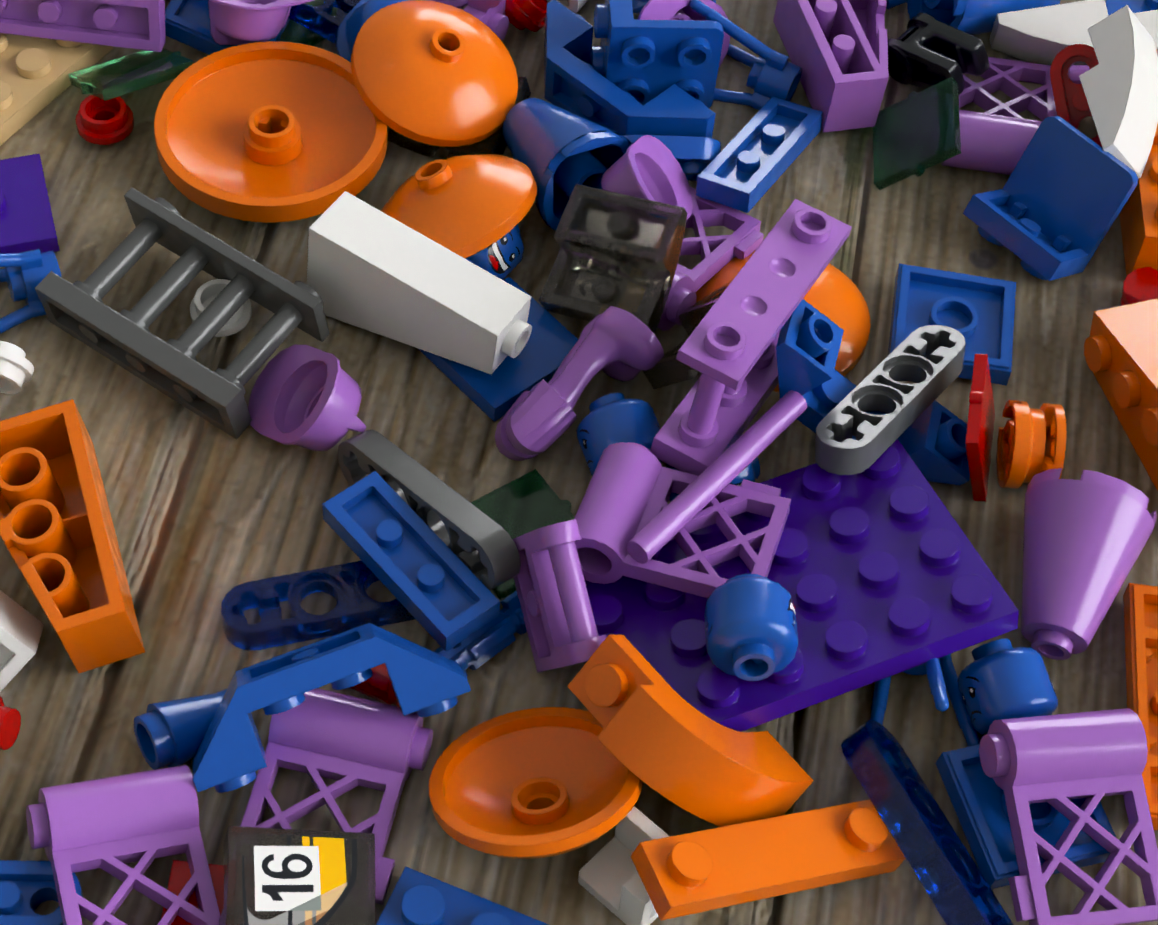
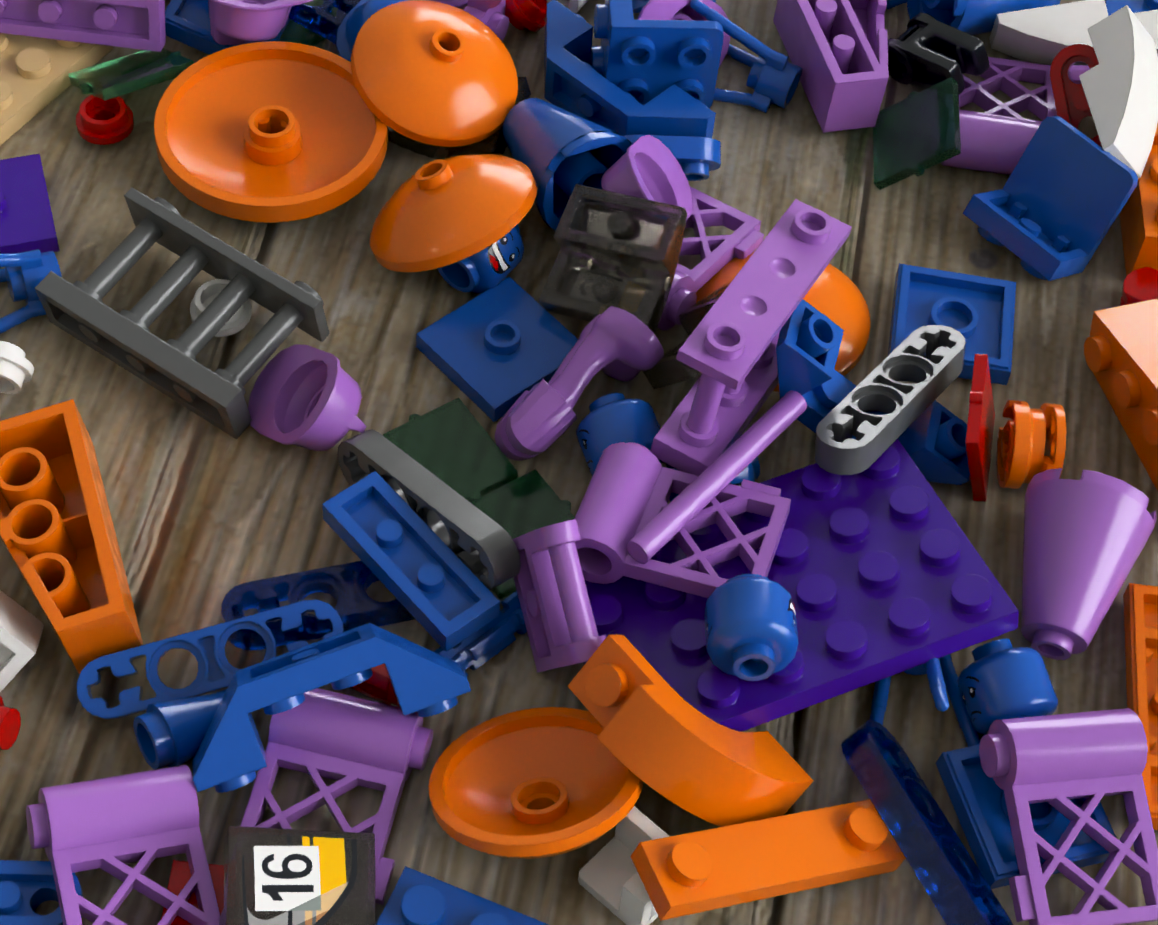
white slope [307,191,532,375] -> none
blue plate [696,96,823,213] -> none
none -> blue beam [77,599,343,719]
none -> clear green piece [383,397,518,506]

